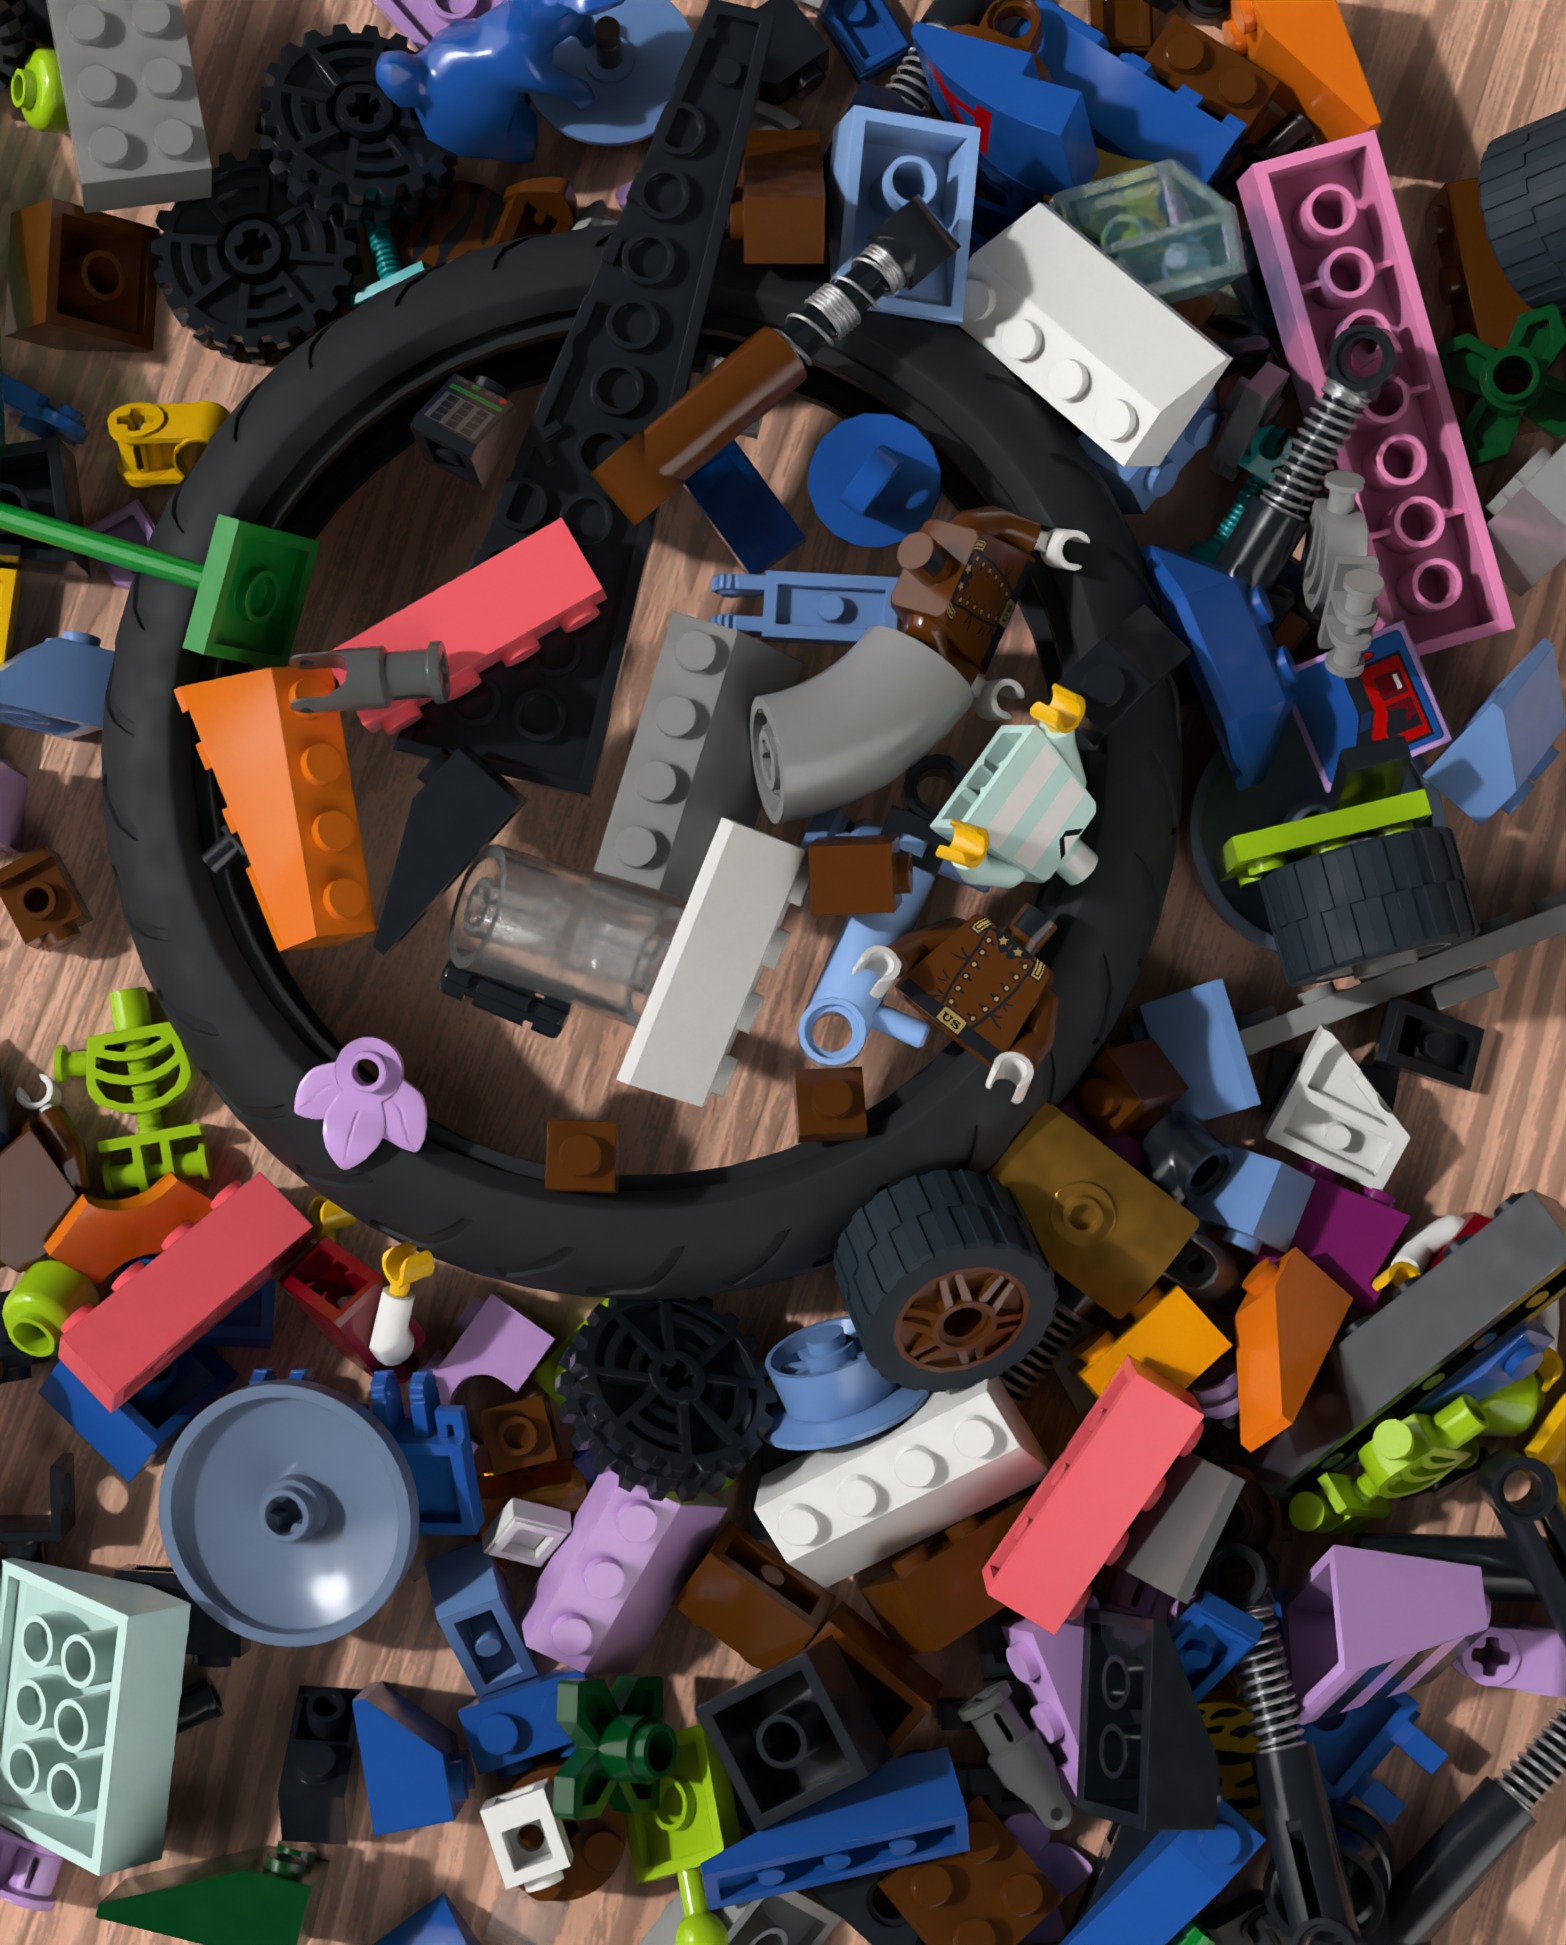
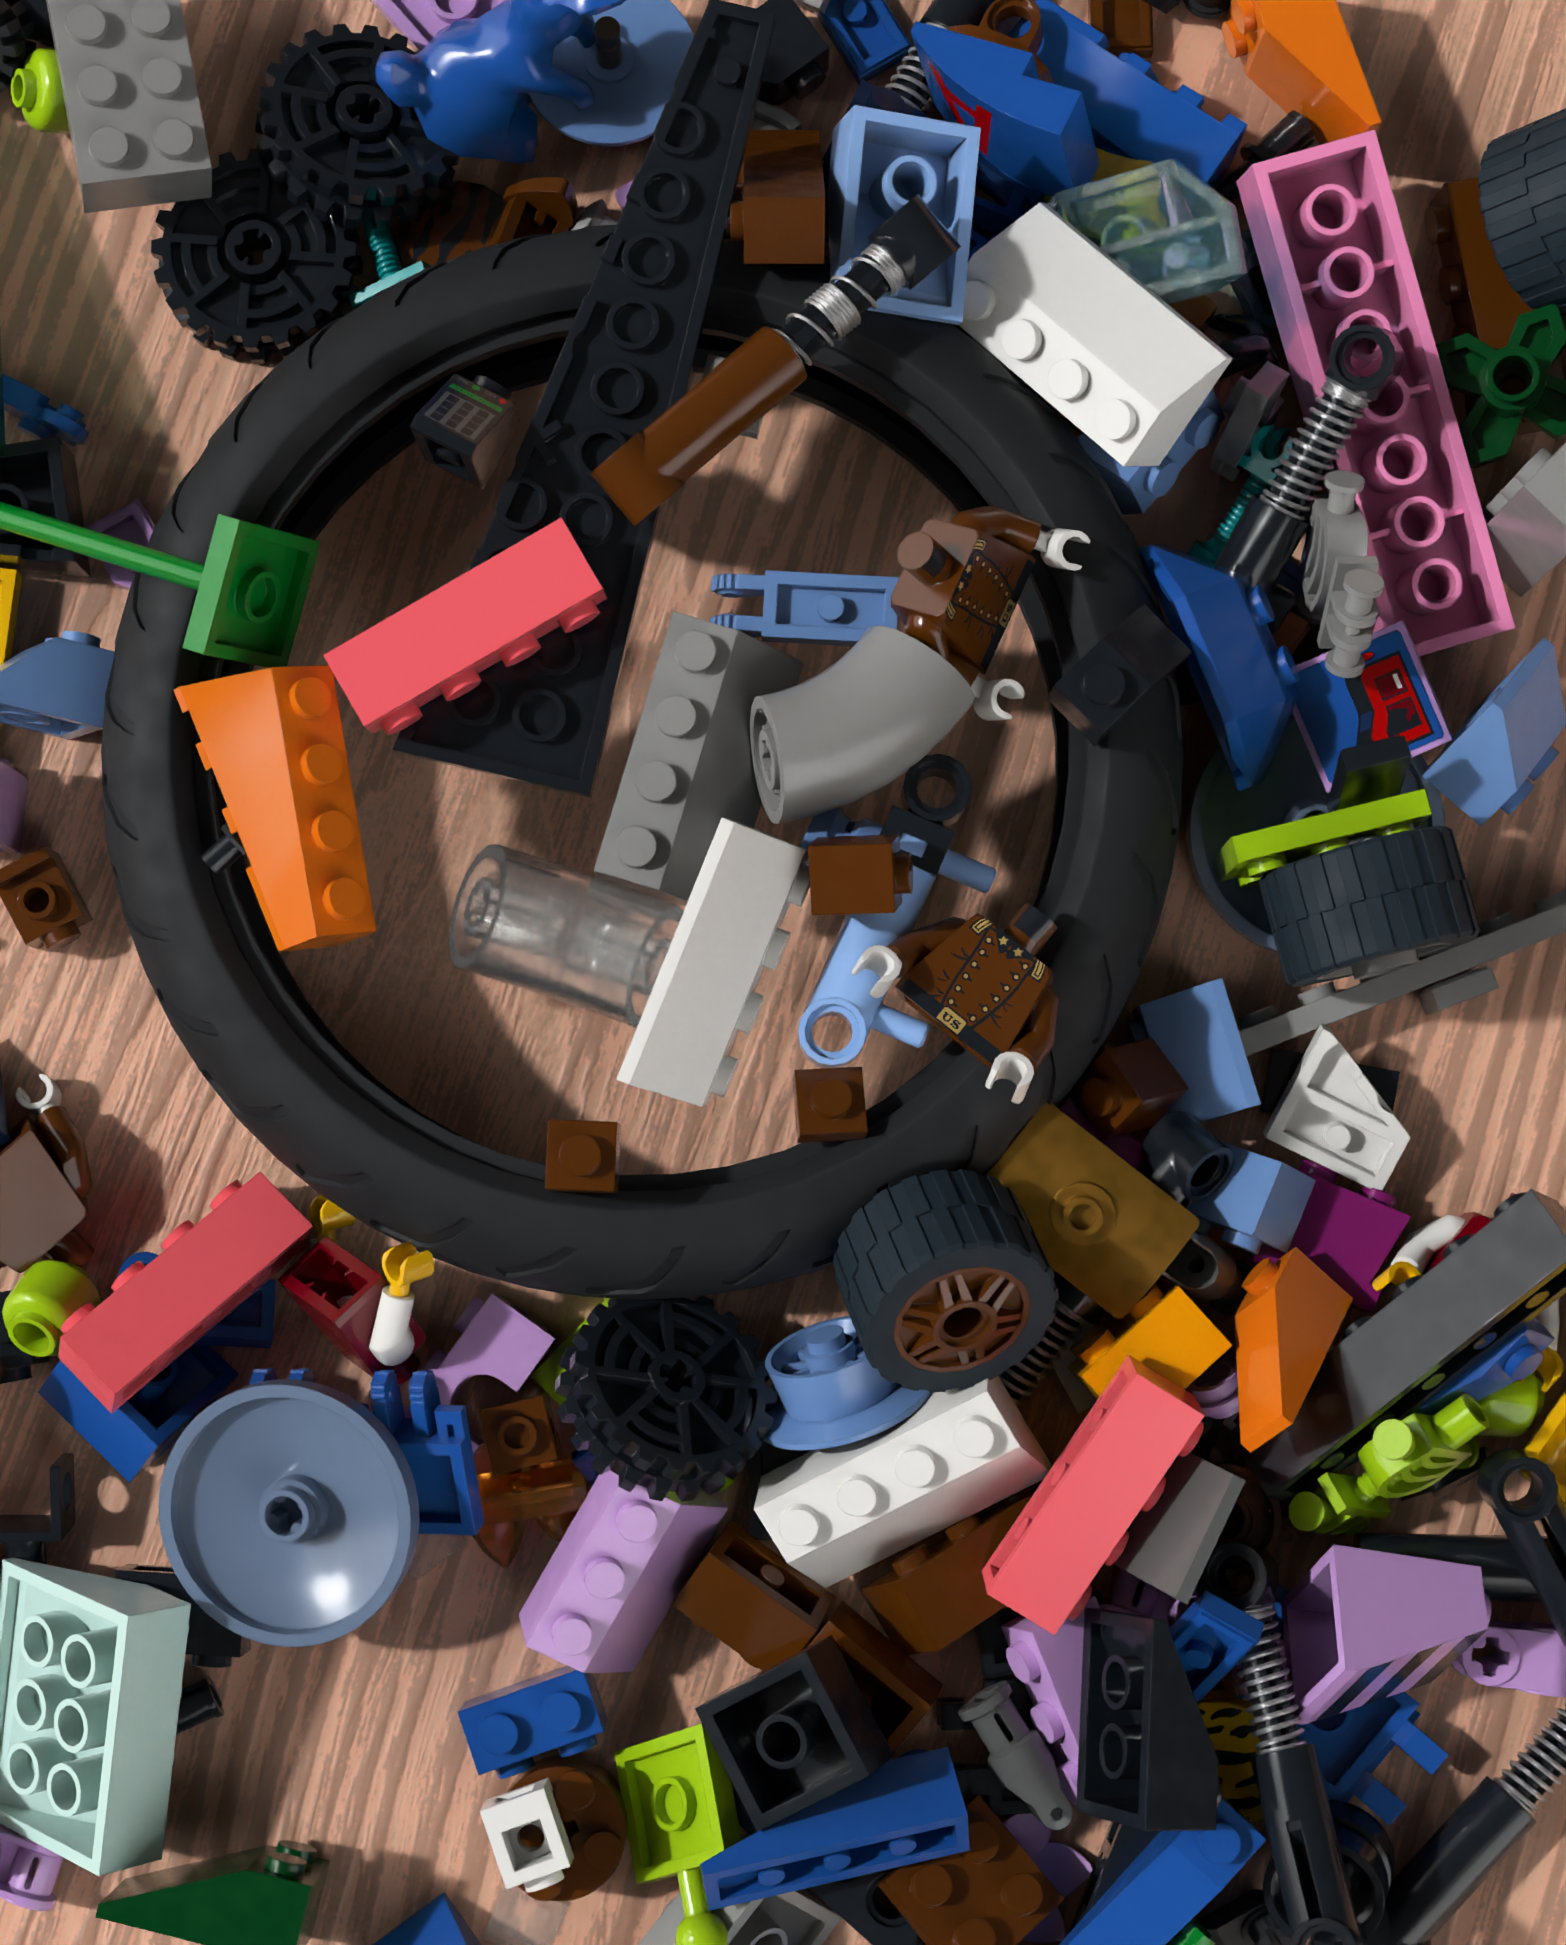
reddish brown slope [4,198,160,353] -> none
orange tile [43,1171,215,1284] -> none
lime piece [54,987,214,1199] -> none
yellow piece [107,400,231,488] -> none
black slope [278,1685,363,1845] -> none
dark grey piece [290,640,450,713] -> none
lavender plate [294,1036,427,1170] -> none
blue slope [352,1681,475,1836] -> none
black slope [373,745,528,955] -> none
medium blue slope [425,1541,539,1697] -> none
black axle [439,956,570,1038] -> none
white tile [482,1497,572,1567] -> none
dark green plant [553,1674,678,1820] -> none
clear blue tile [683,440,806,575] -> none
blue tile [808,413,941,547] -> none
torso [929,683,1098,889] -> none
reddish brown brick [1144,13,1280,158] -> none
black slope [1371,997,1485,1091] -> none

